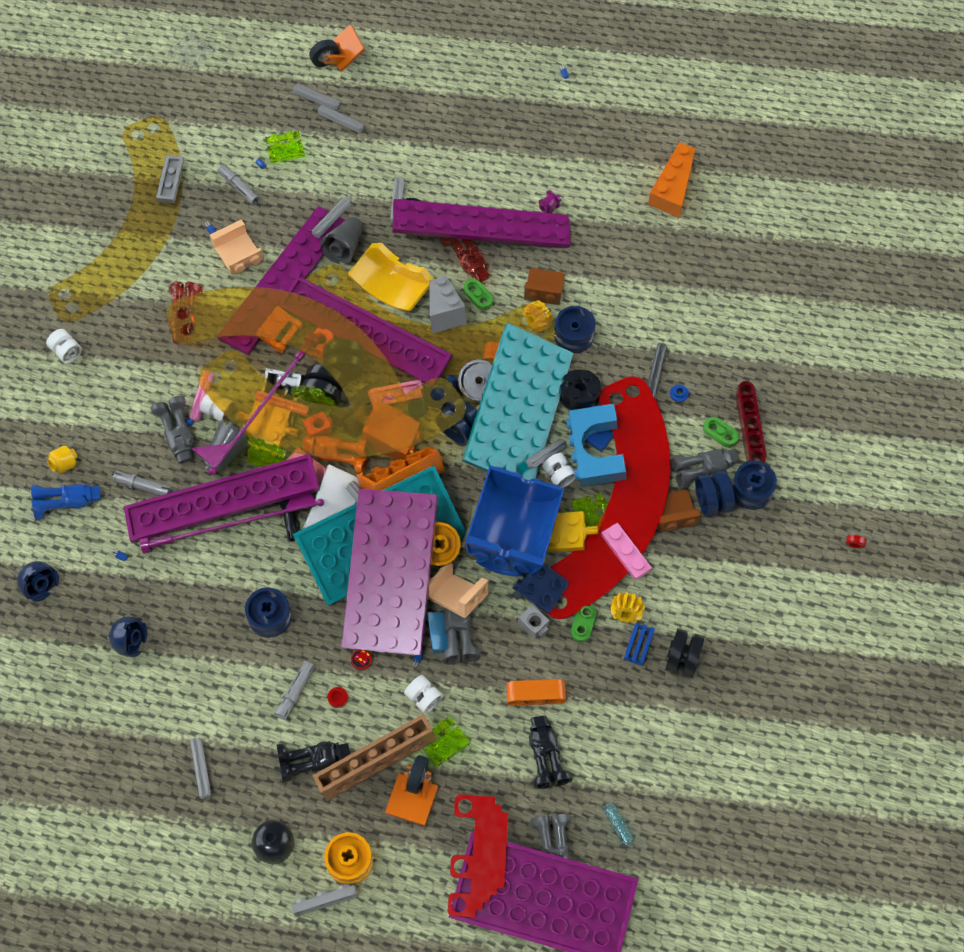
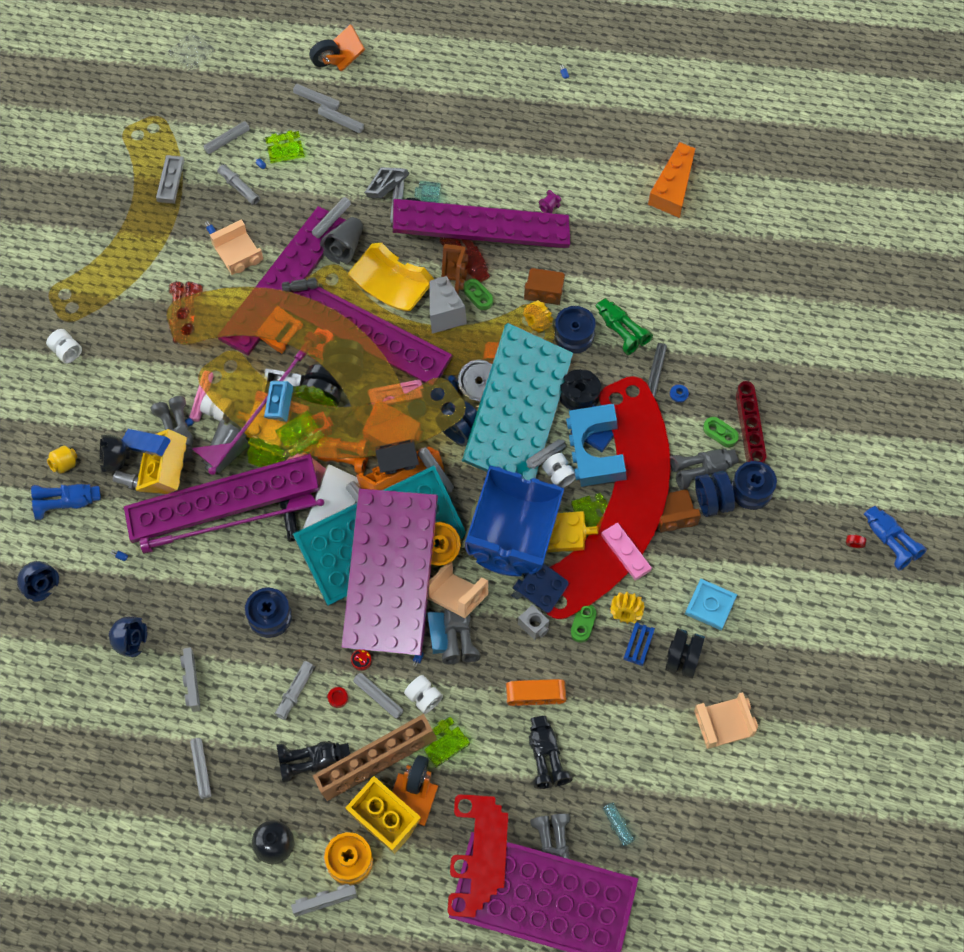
none -> black cylinder [100,435,130,473]
none -> blue tile [122,429,170,457]
none -> yellow slope [136,429,187,494]
none -> light grey plate [180,647,201,712]
none -> light grey axle [203,121,250,154]
none -> dark azure slope [264,381,293,421]
none -> clear neon green plate [275,410,324,457]
none -> dark grey axle [282,277,318,293]
none -> yellow slope [345,776,421,855]
none -> light grey axle [353,673,403,719]
none -> dark grey wing [364,167,410,199]
none -> black brick [375,439,419,474]
none -> clear light blue brick [414,181,441,203]
none -> light grey axle [418,447,454,493]
none -> dark orange bracket [441,244,468,295]
none -> green piece [595,298,653,355]
none -> medium azure plate [685,579,737,631]
none -> light nougat panel [694,692,758,749]
none -> blue piece [864,506,927,571]

